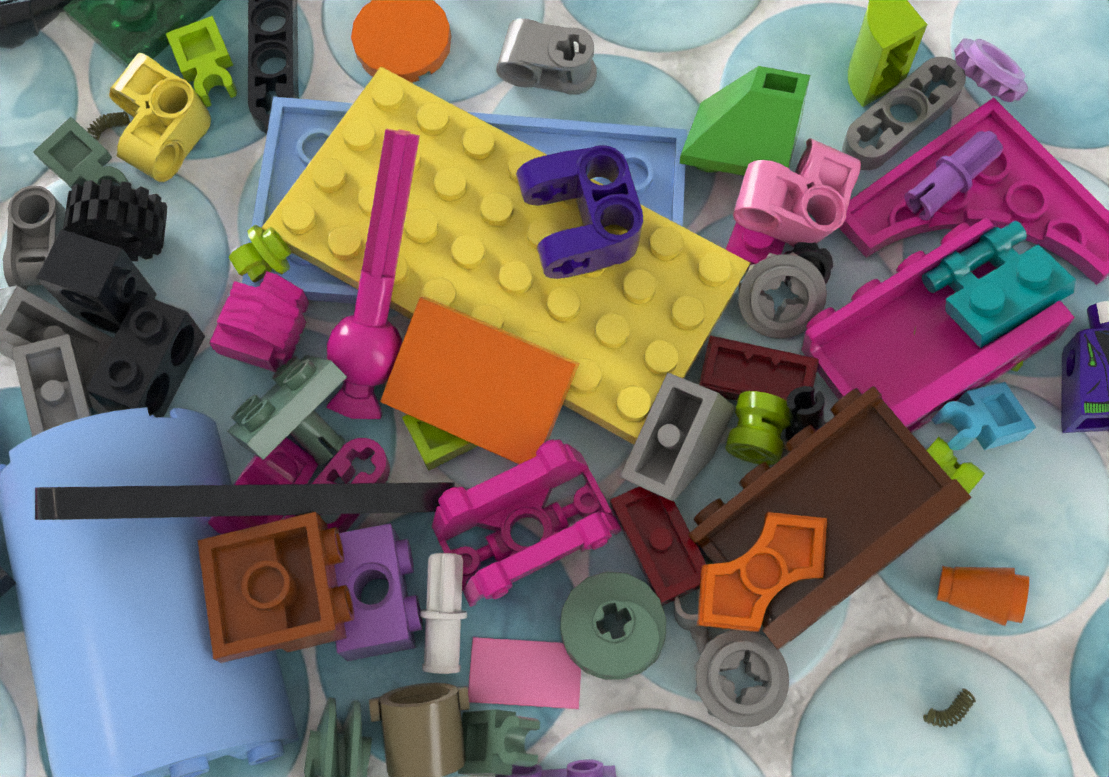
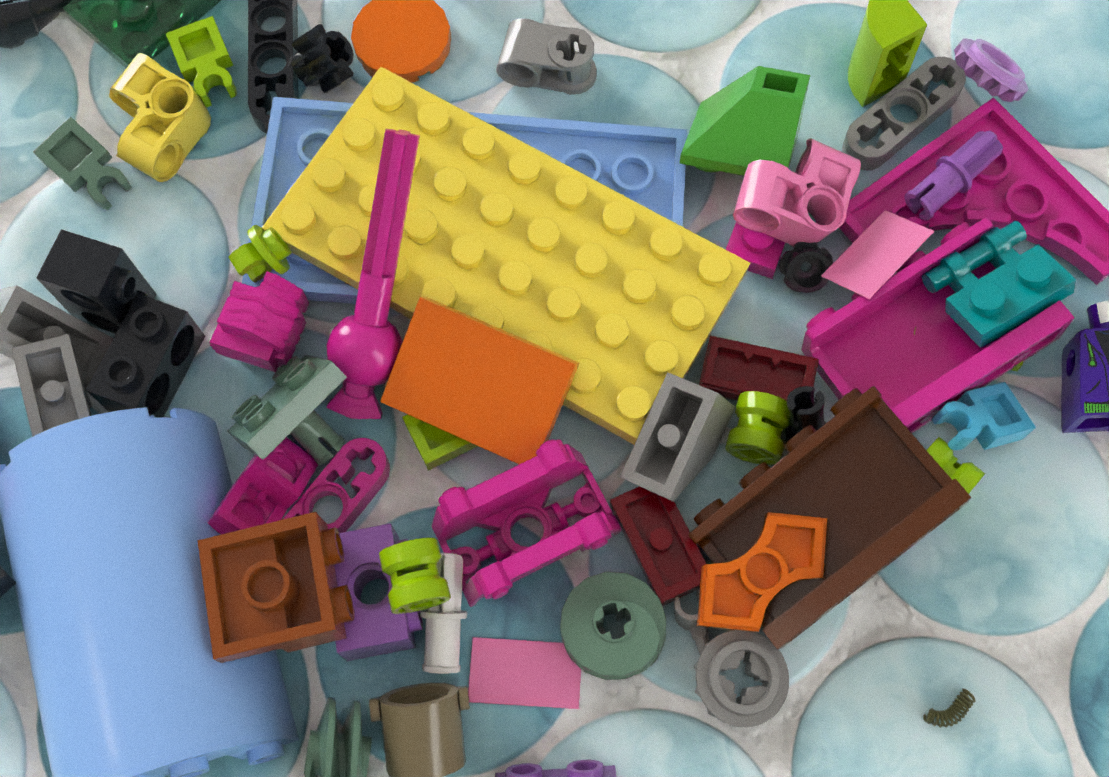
light grey piece [3,185,66,290] -> none
black beam [35,482,455,520] -> none
black tyre [63,179,167,261] -> none
olive leg [87,111,130,141] -> none
sand green plate [458,709,540,776] -> none
dark purple piece [516,145,643,279] -> none
light grey gear [738,252,827,338] -> none
orange cone [937,566,1029,626] -> none
none -> black gear [291,24,354,93]
none -> lime wheel [379,538,451,614]
none -> bright pink sticker [821,210,935,300]

